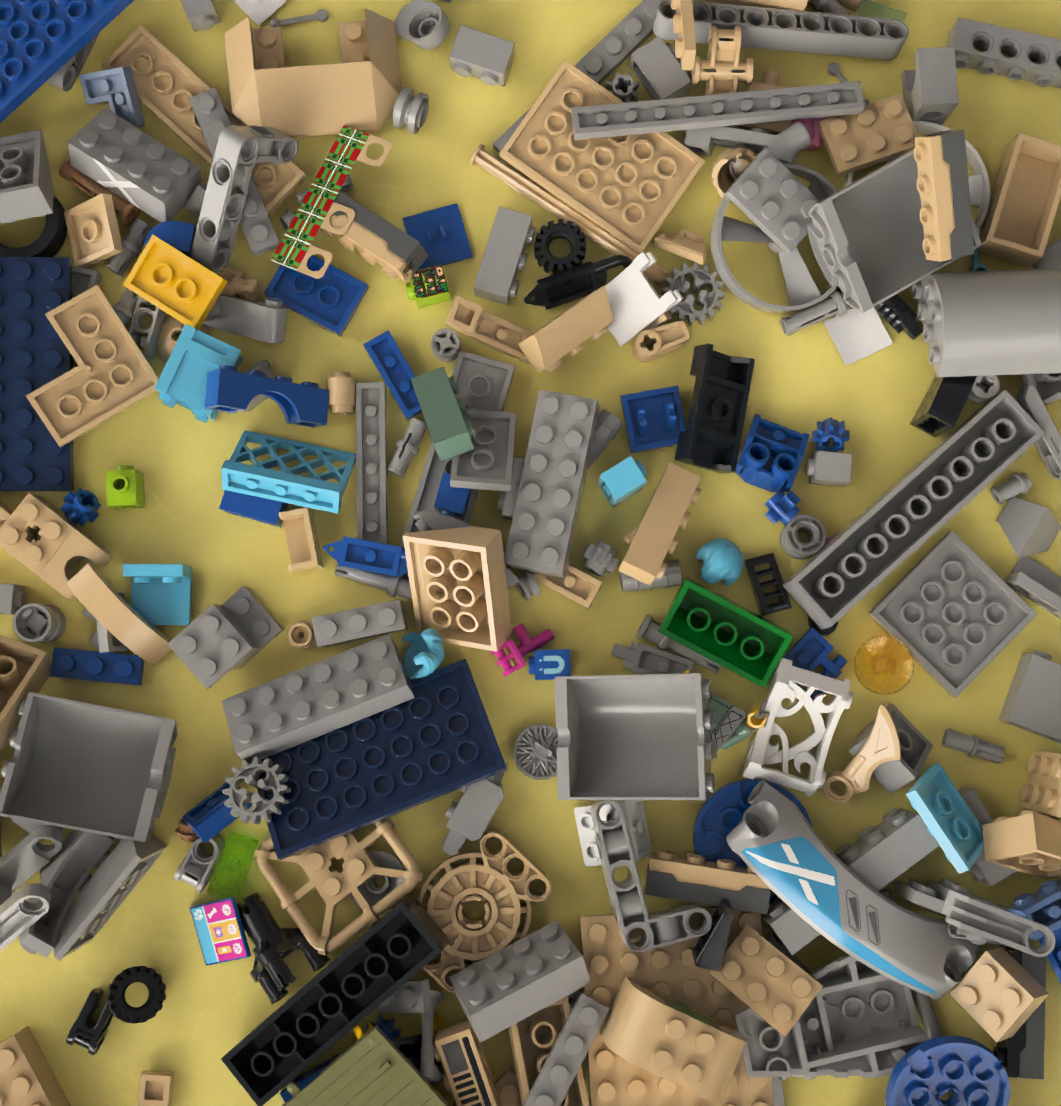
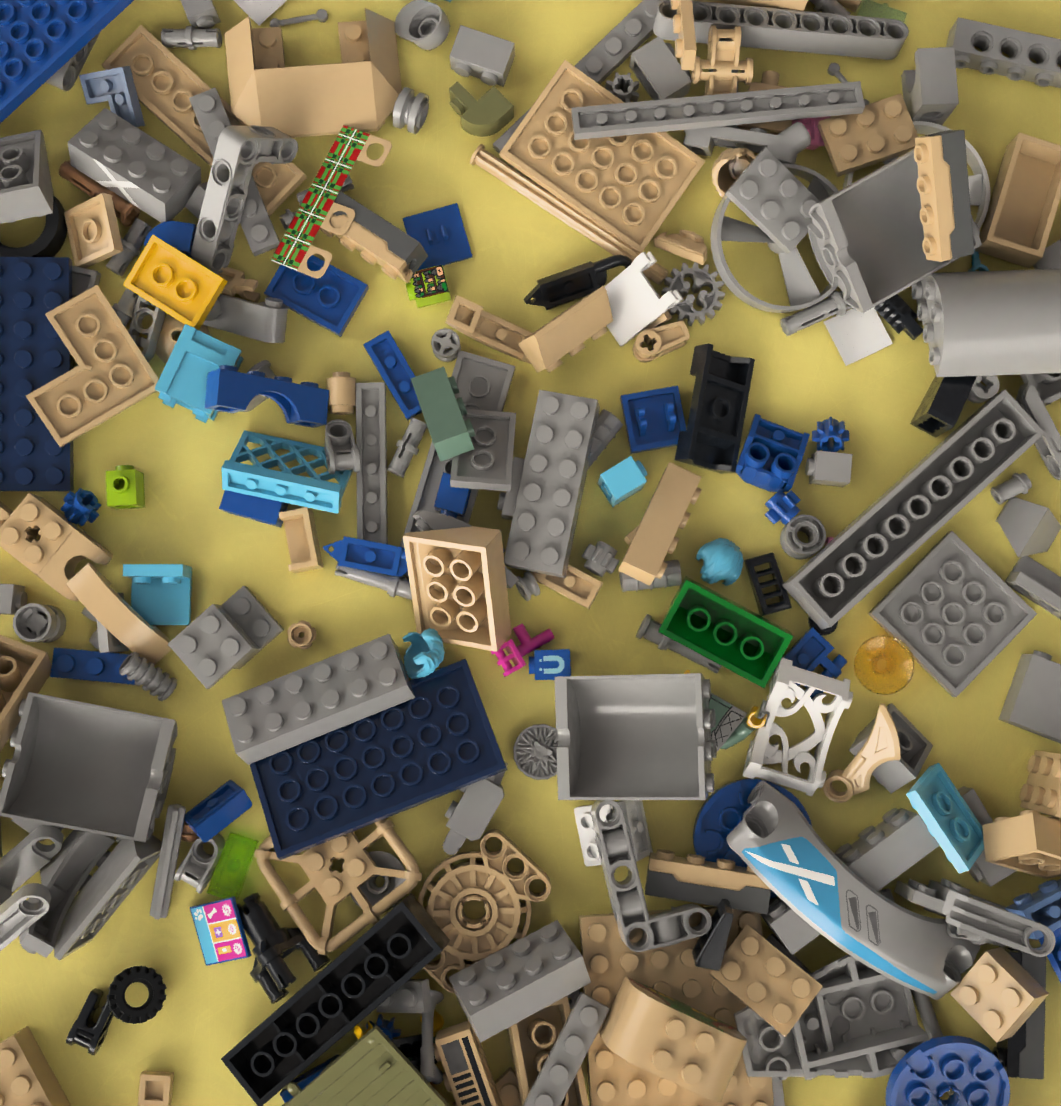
light grey gear [222,757,291,825] -> none
light grey brick [311,600,408,648] -> none
light grey brick [474,206,536,305] -> none
black tyre [534,219,586,275] -> none
light grey hinge [611,642,695,675] -> none
light grey axle [942,728,1005,763] -> none
none -> light grey piece [119,652,177,701]
none -> light grey axle [150,804,186,919]
none -> light grey pin [161,26,222,50]
none -> light grey piece [324,419,360,475]
none -> olive brick [449,81,514,137]

